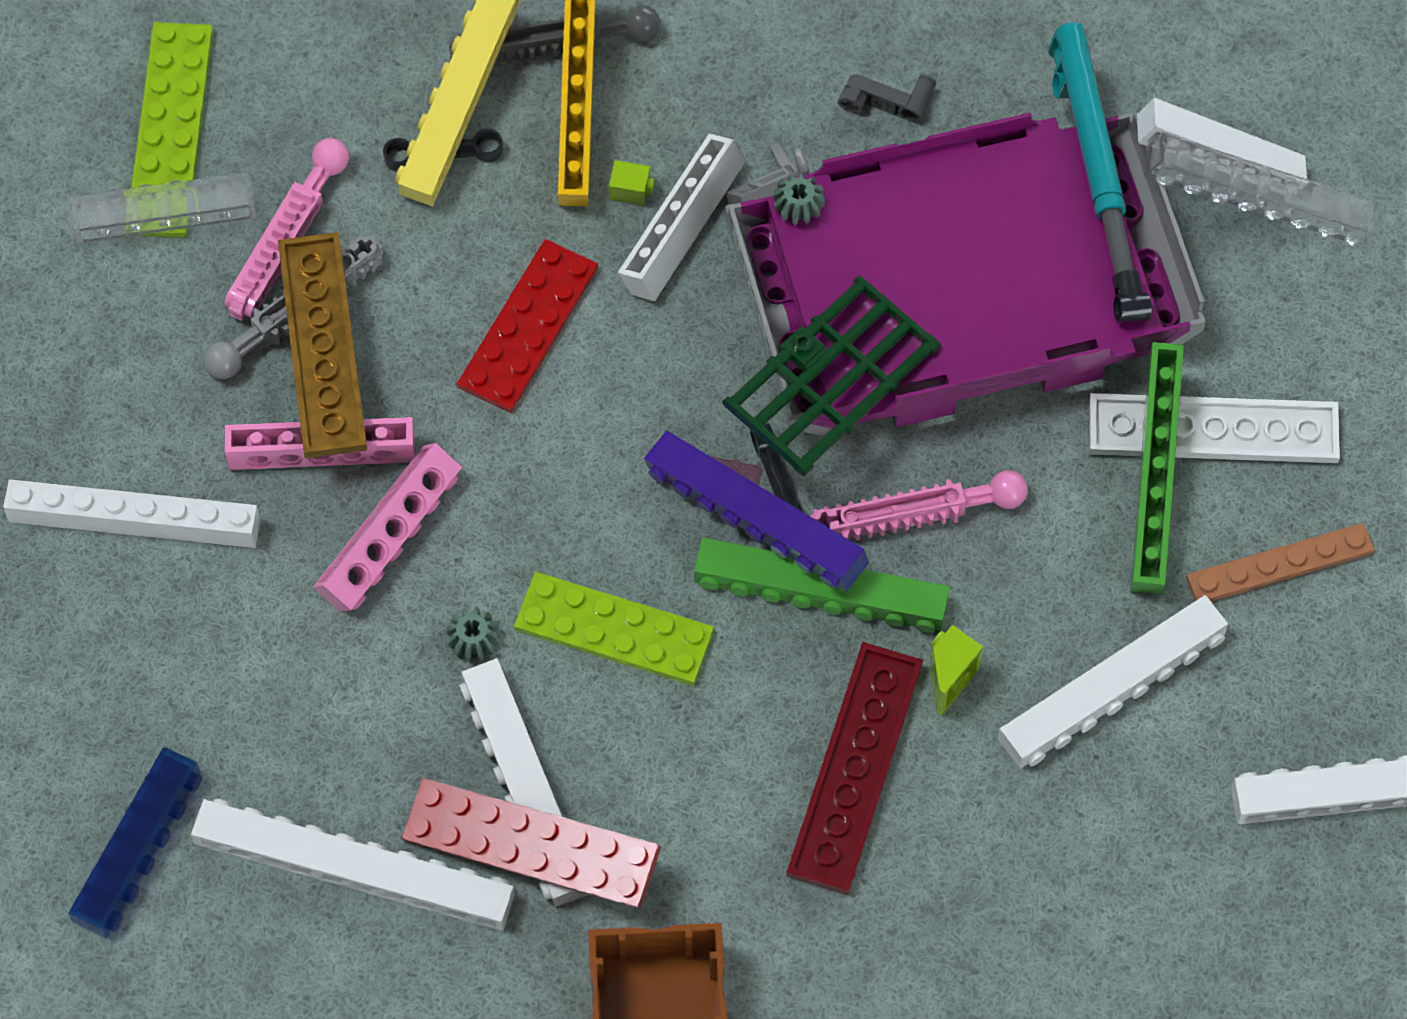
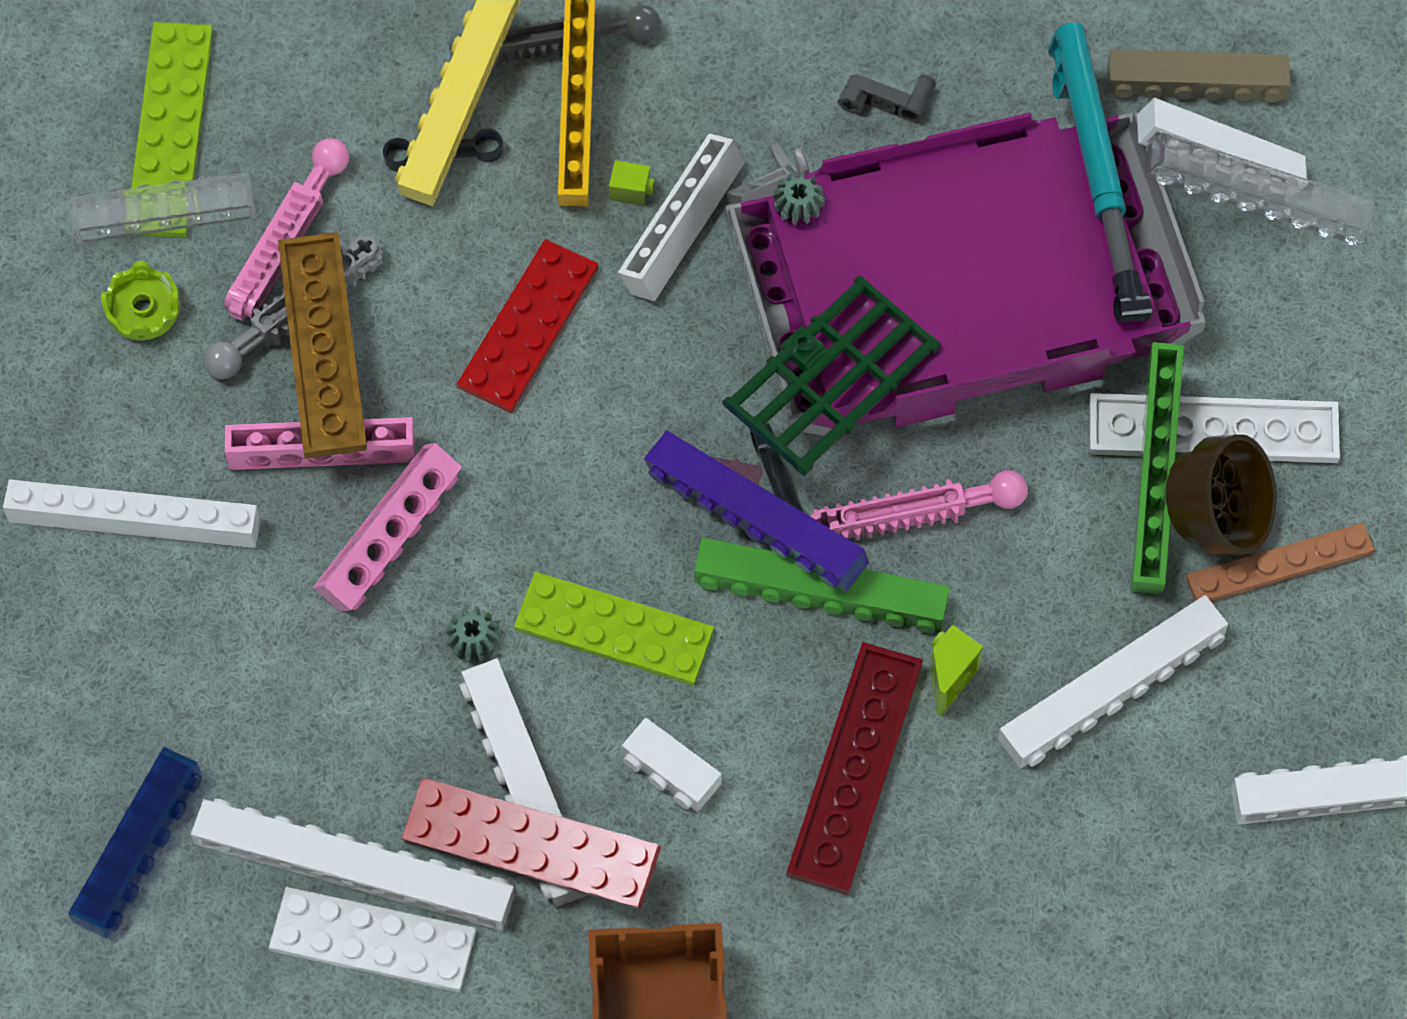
none -> lime plate [101,261,181,341]
none -> white plate [269,887,476,993]
none -> white brick [622,718,722,813]
none -> dark tan brick [1107,49,1290,103]
none -> dark brown wheel [1166,434,1277,556]

